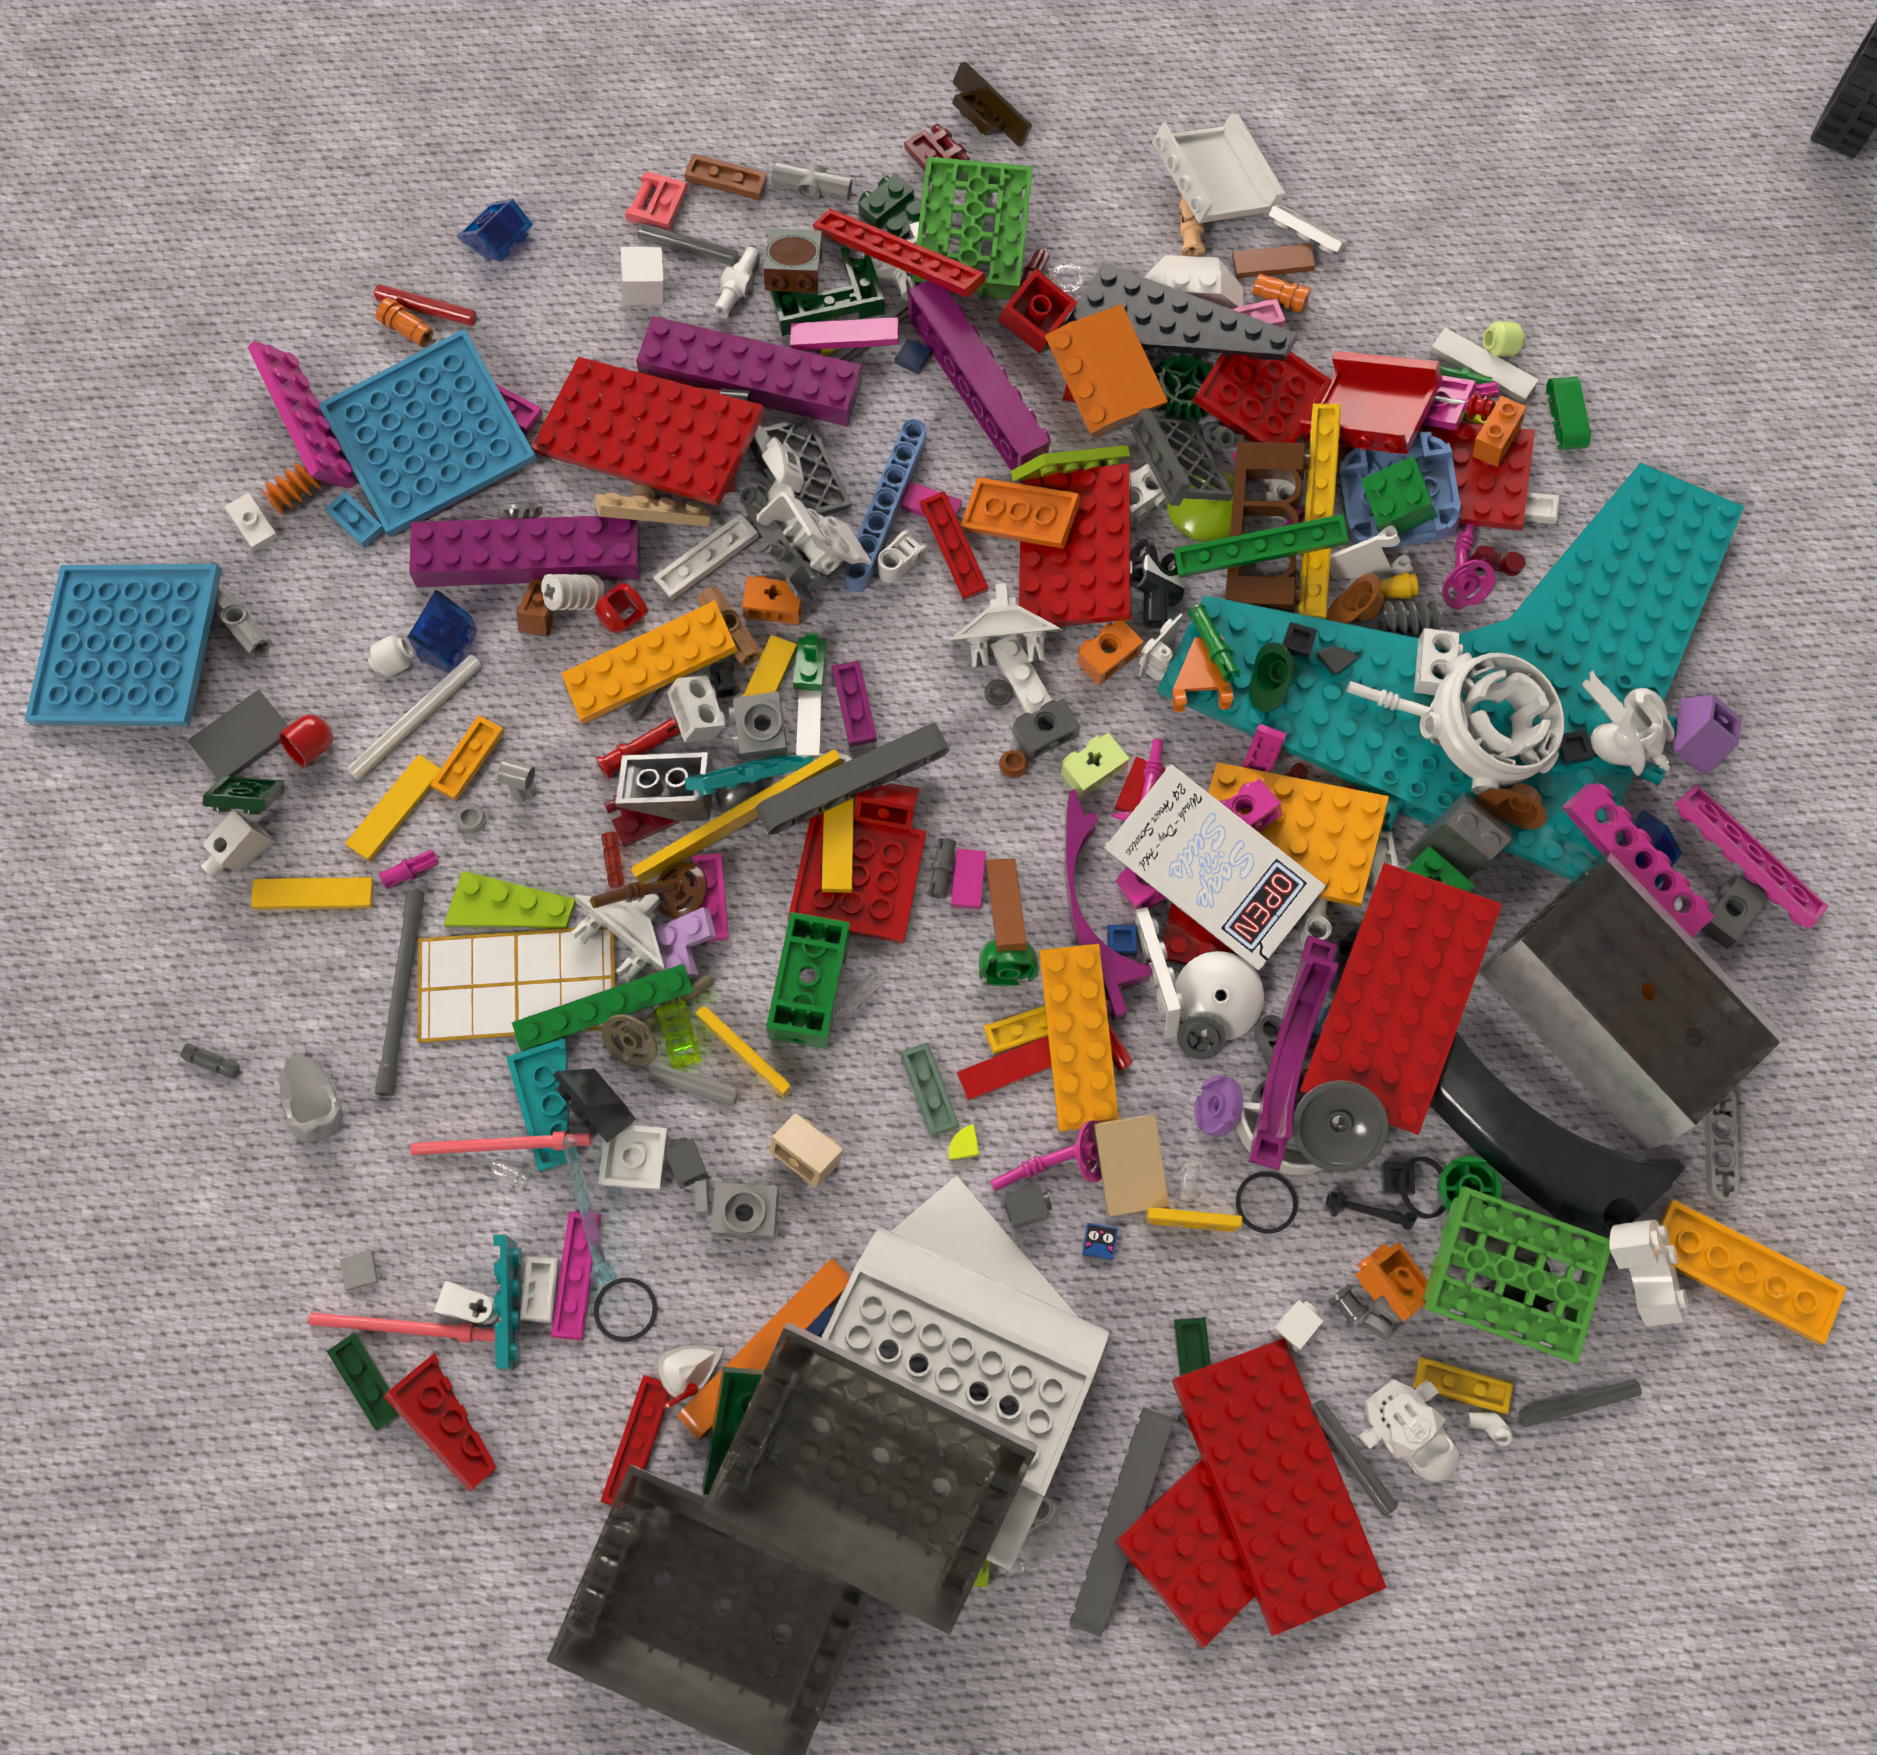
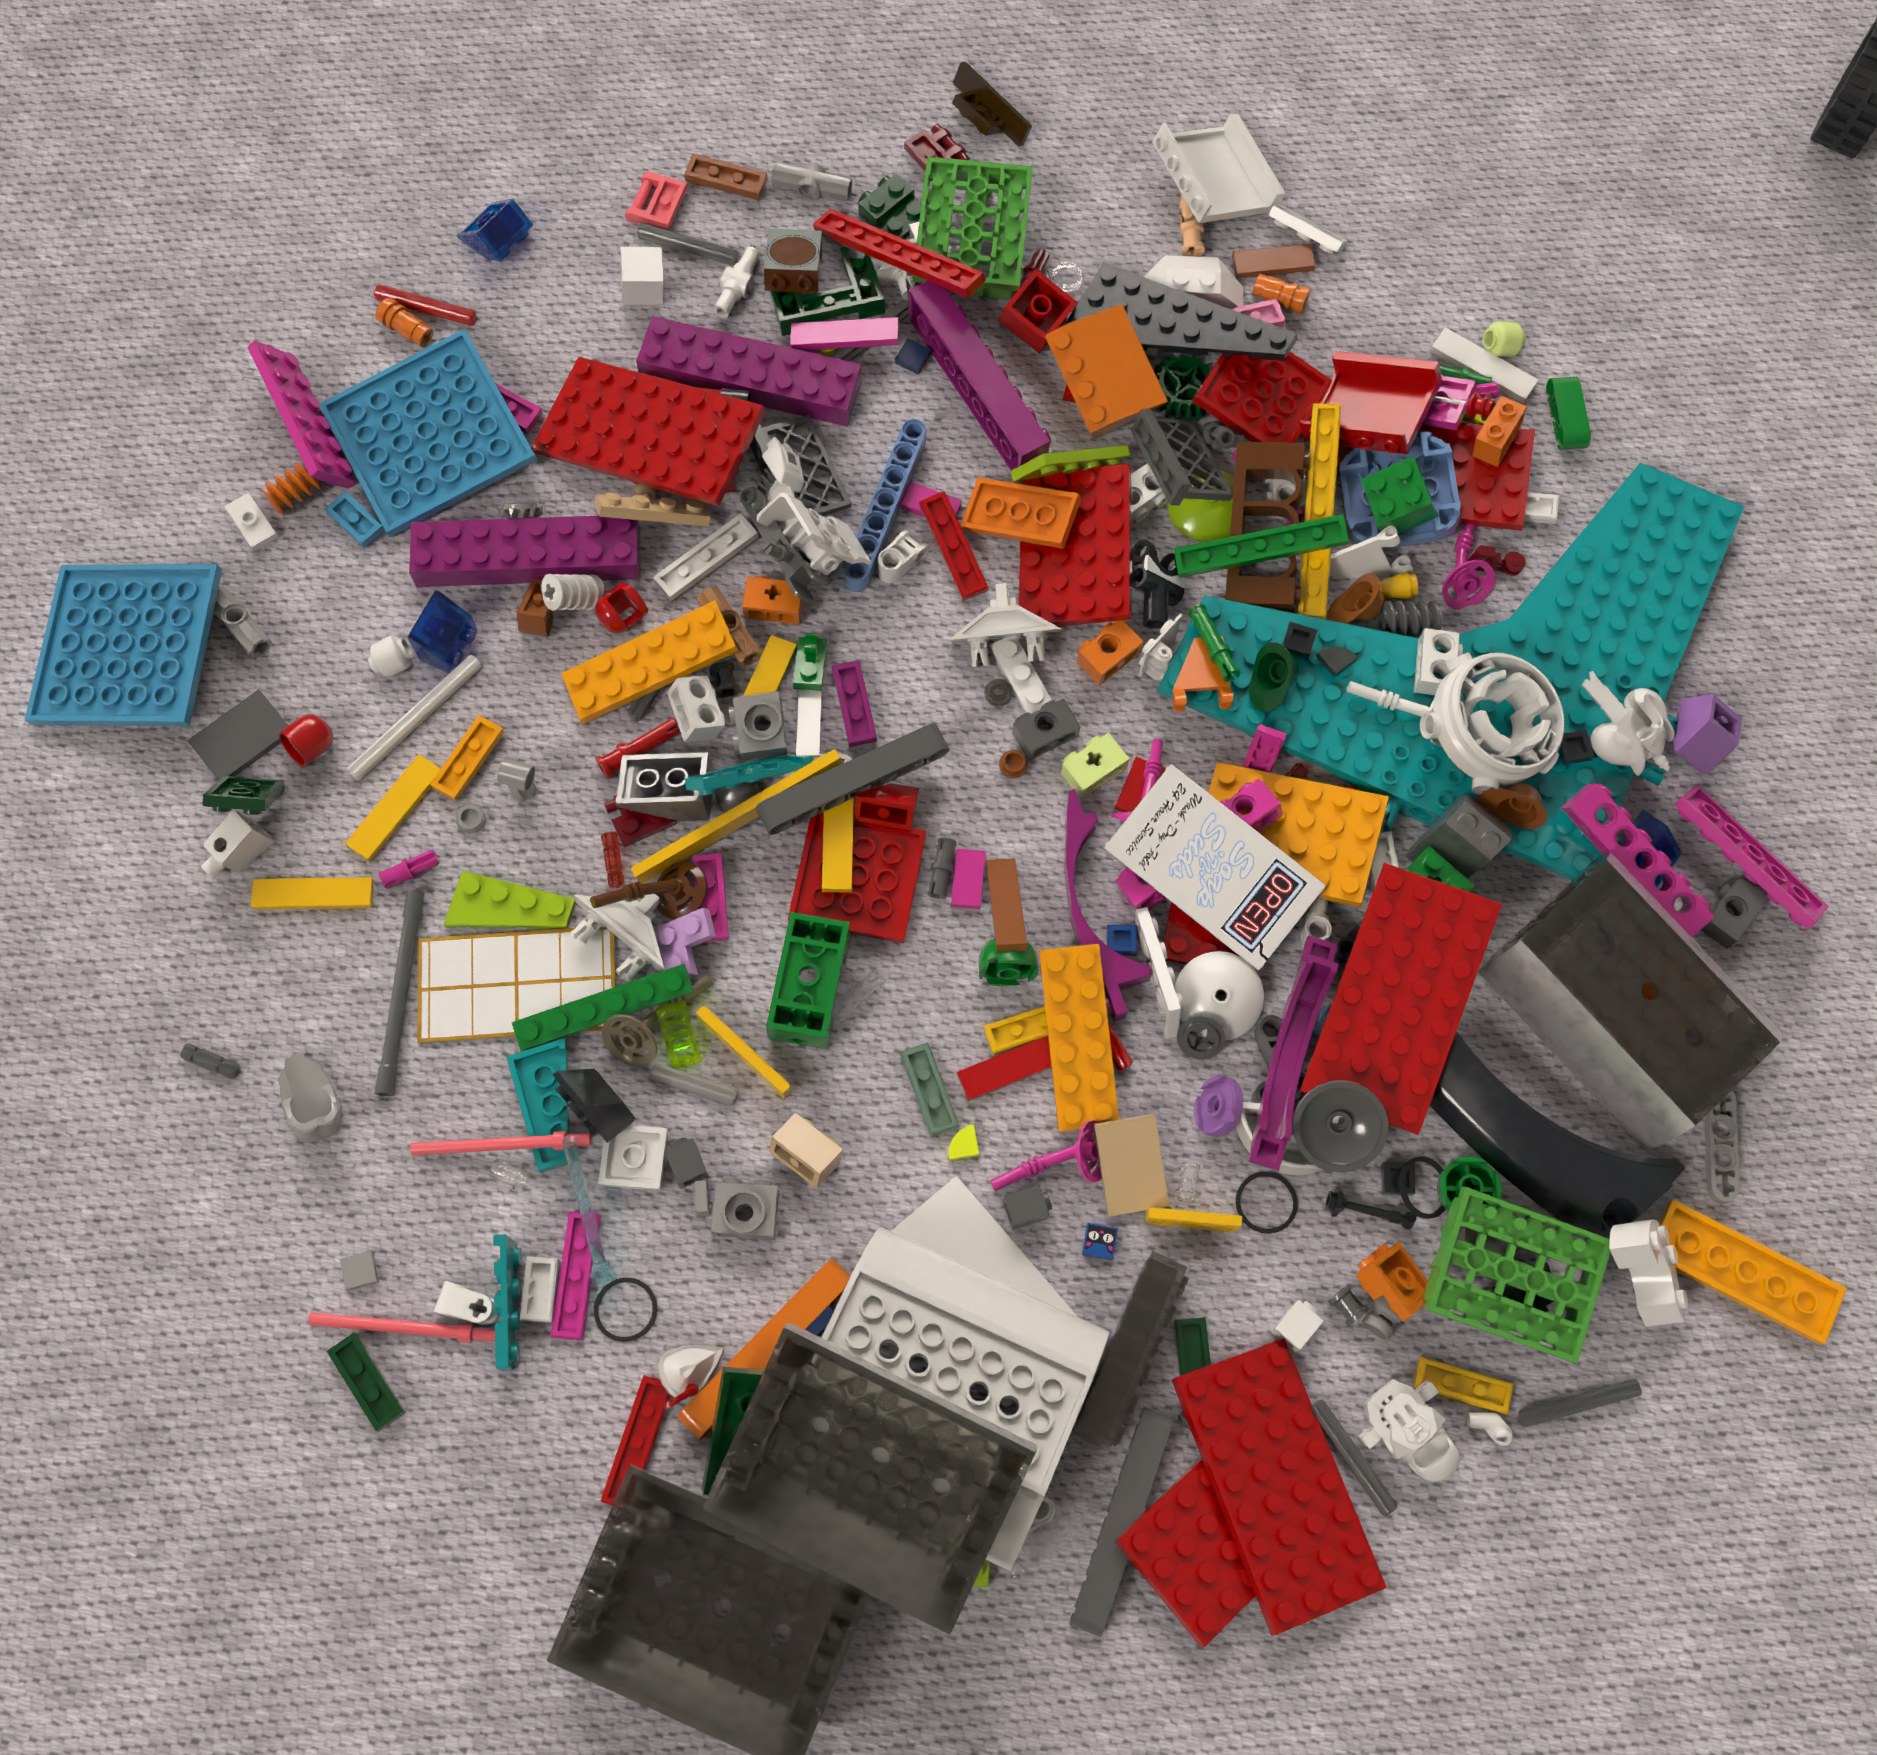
red wing [384,1353,497,1492] -> none
none -> clear smoke brick [1071,1251,1189,1450]

